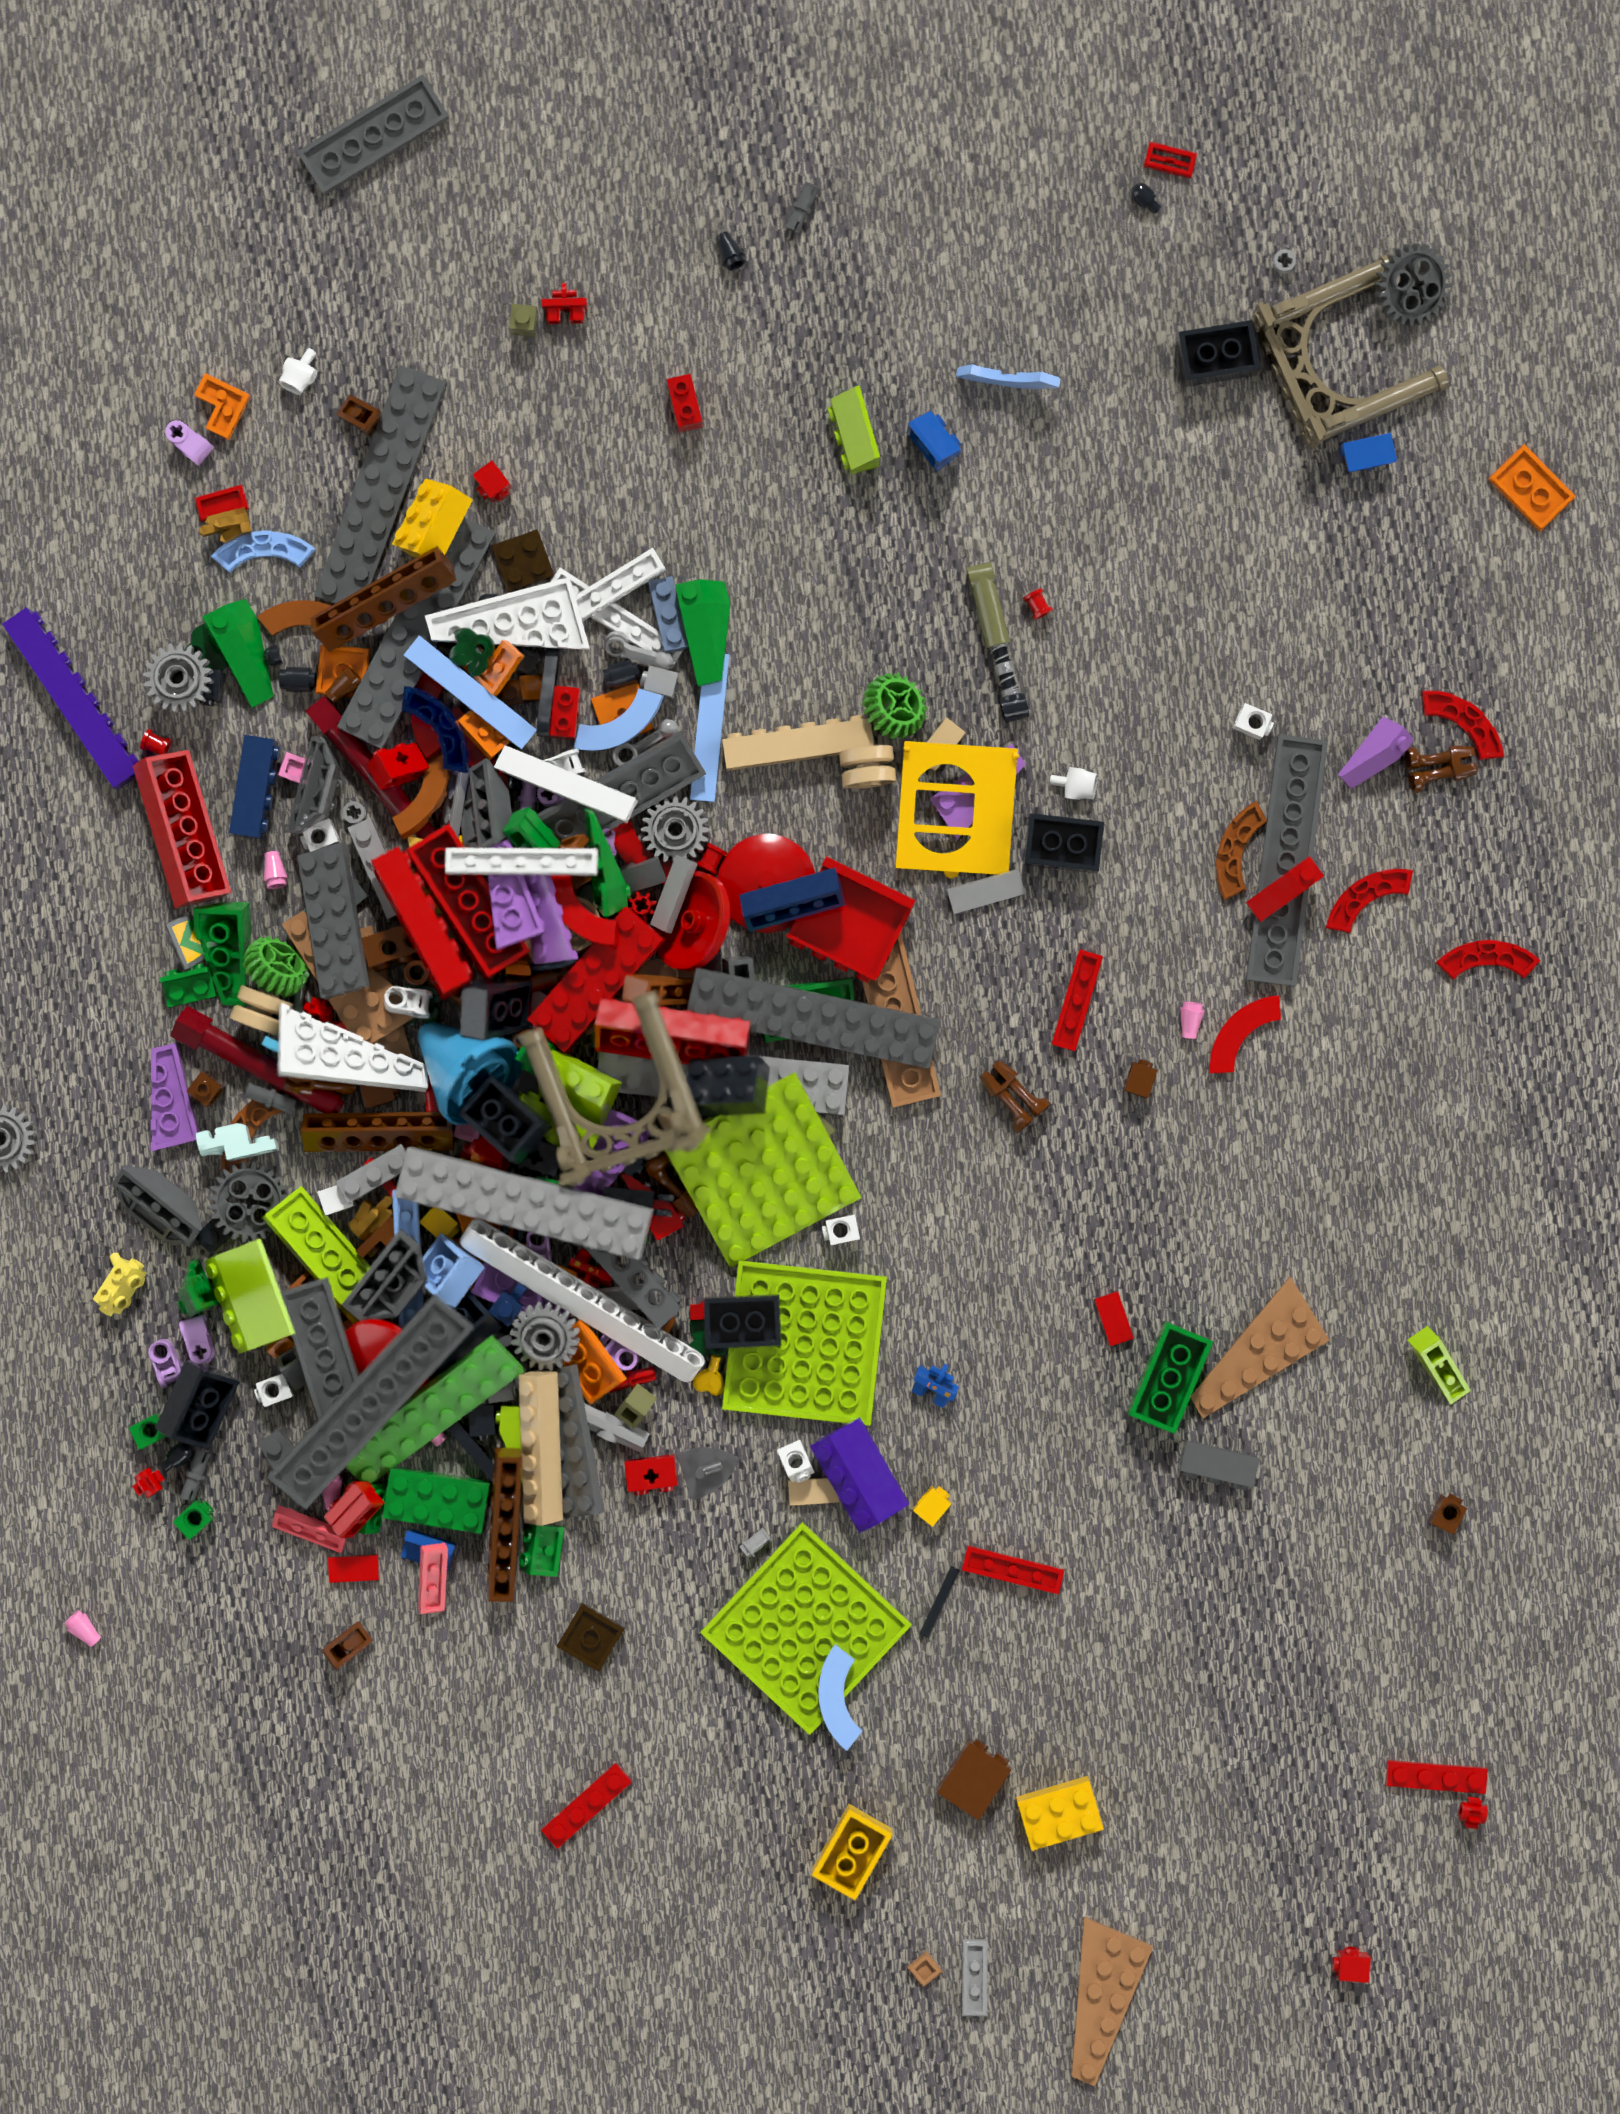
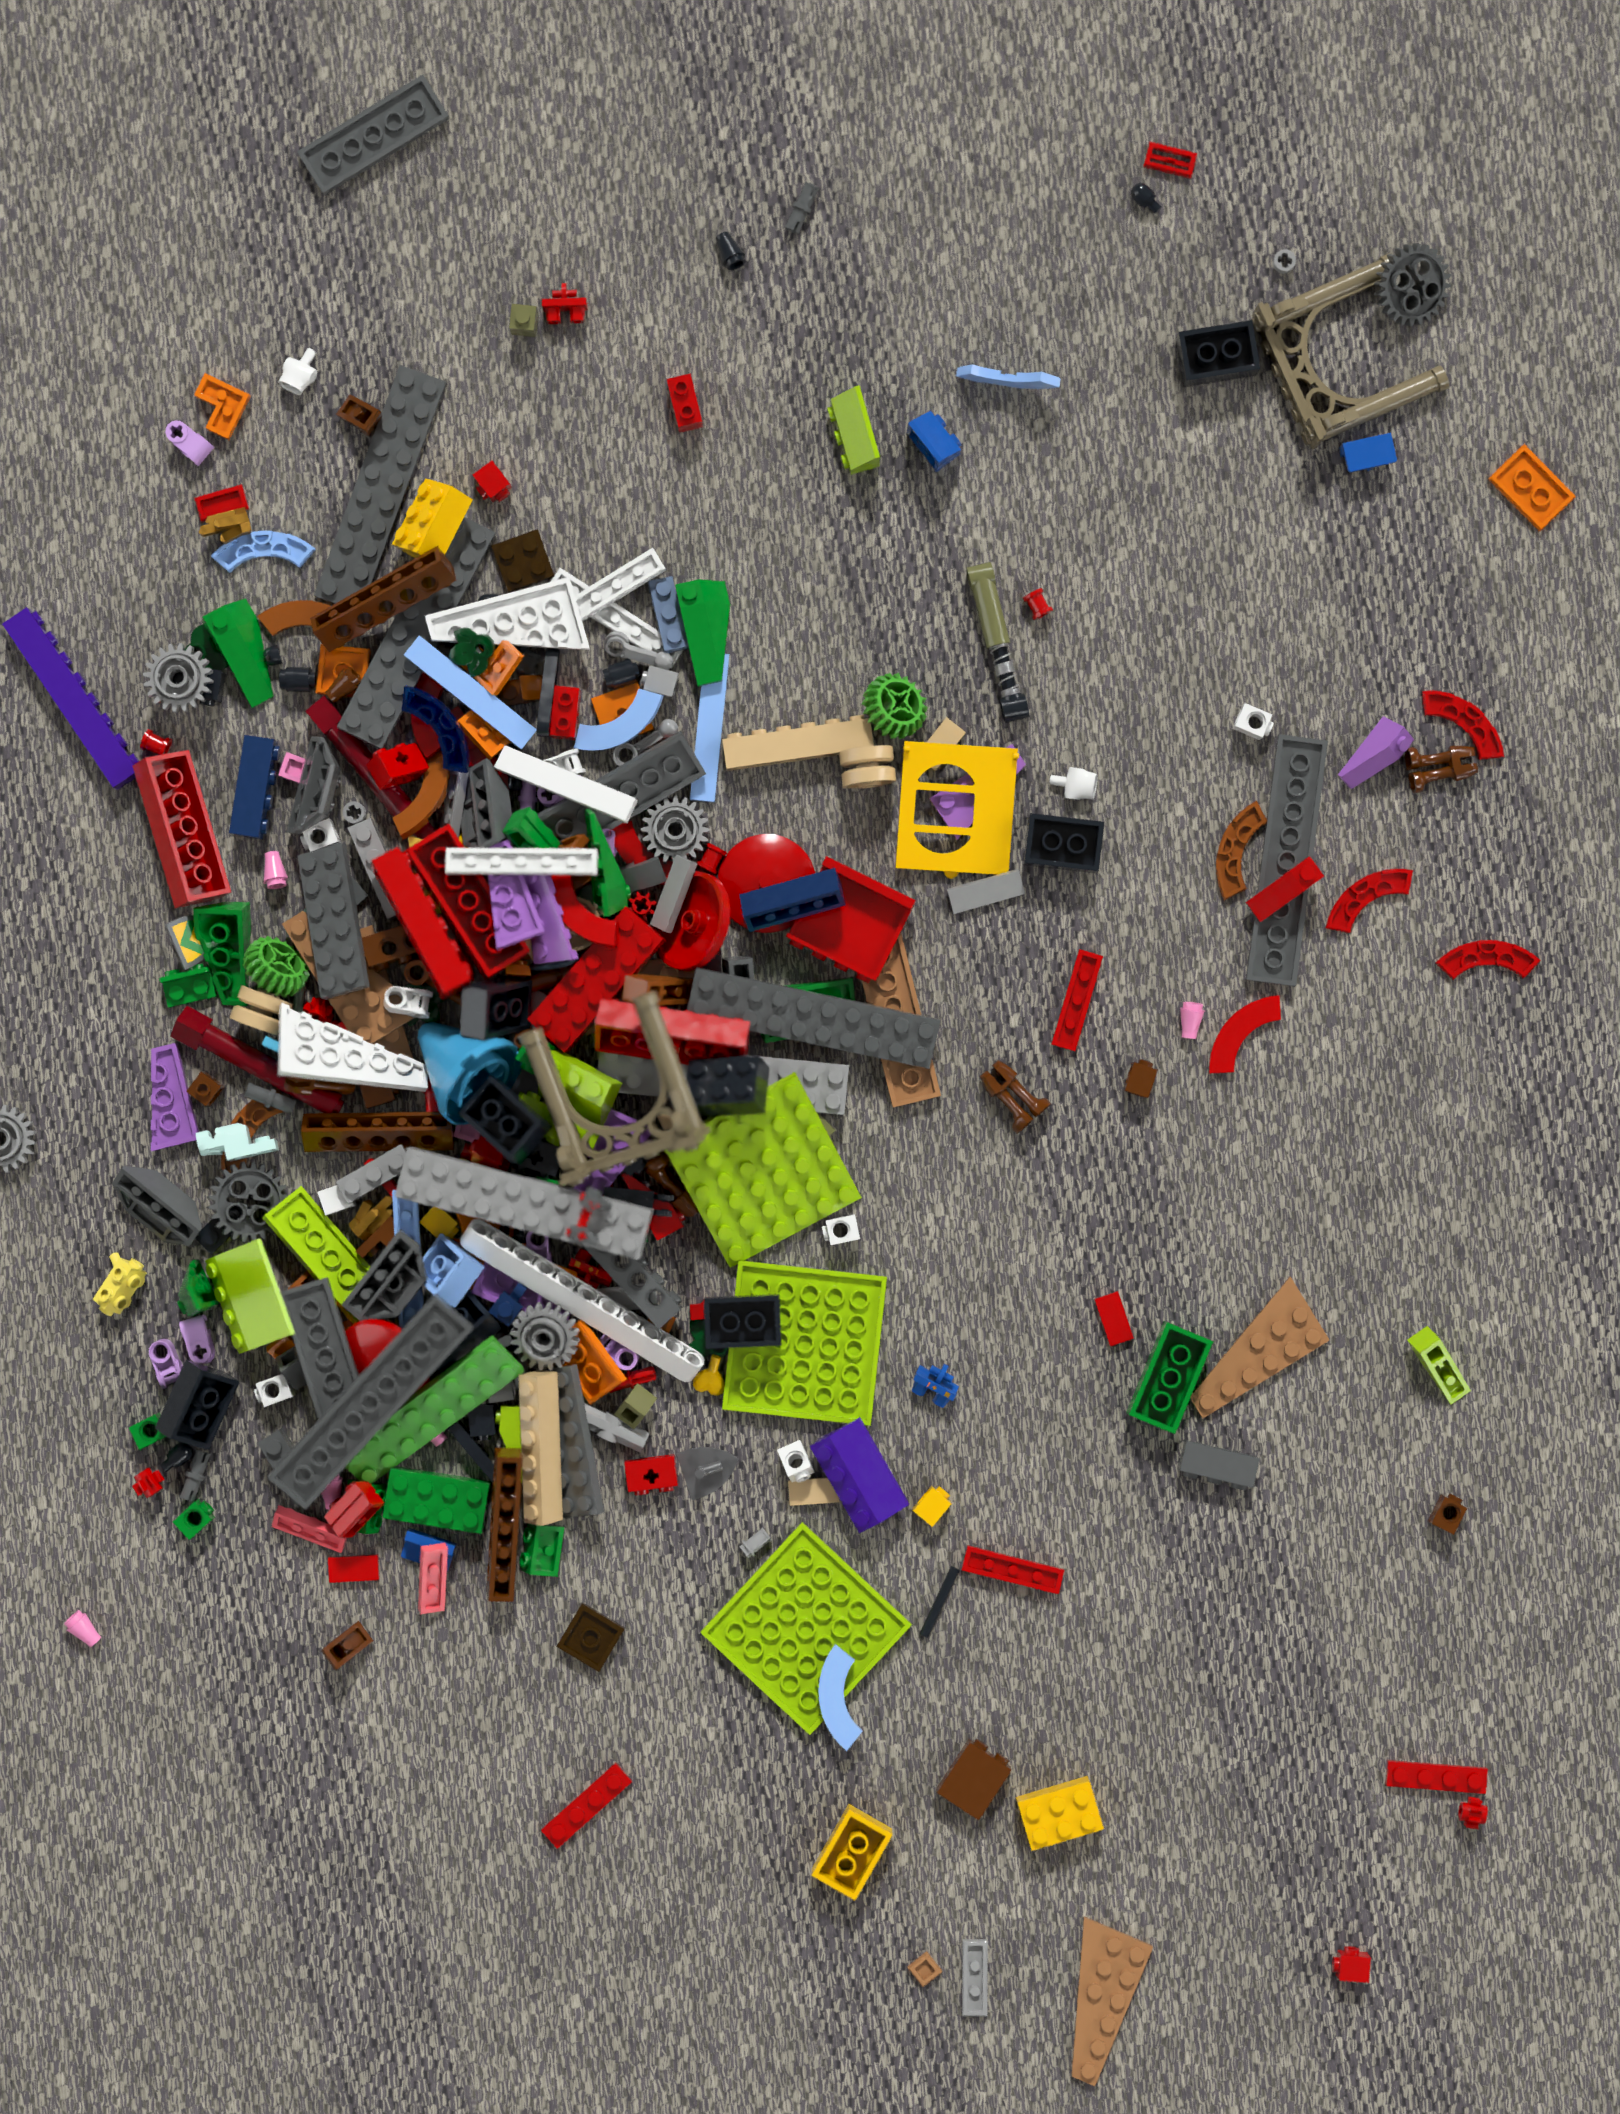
none -> dark grey piece [566,1186,612,1246]

